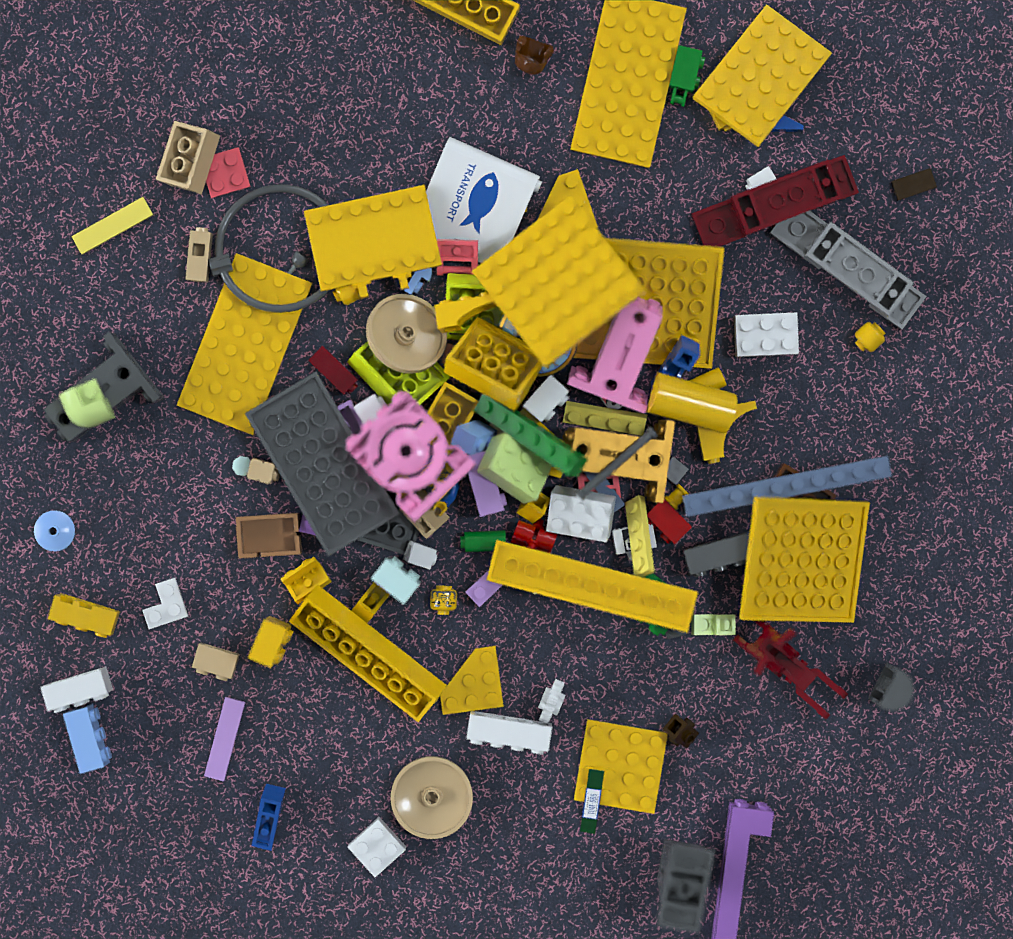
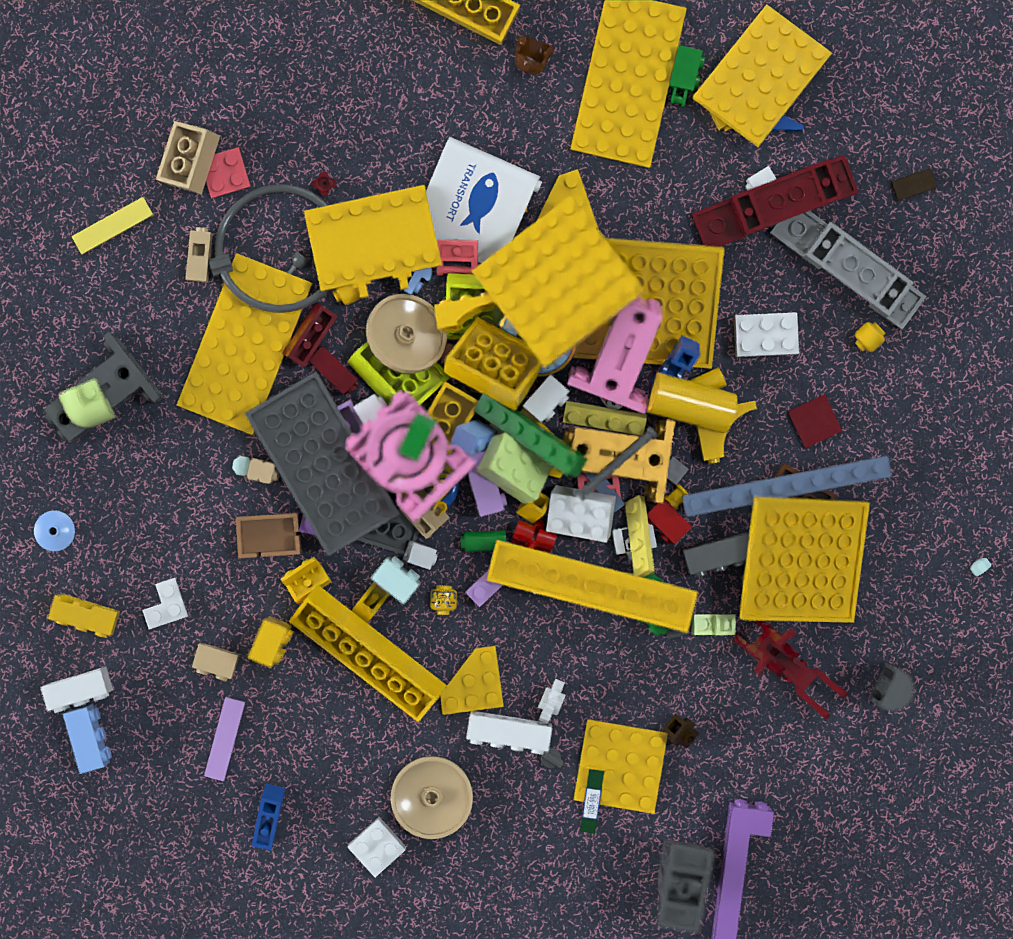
none -> dark red brick [282,302,338,367]
none -> dark red plate [312,171,337,196]
none -> green slope [399,412,436,462]
none -> dark grey plate [541,747,564,768]
none -> dark red tile [788,394,842,448]
none -> light aqua tile [970,558,991,576]

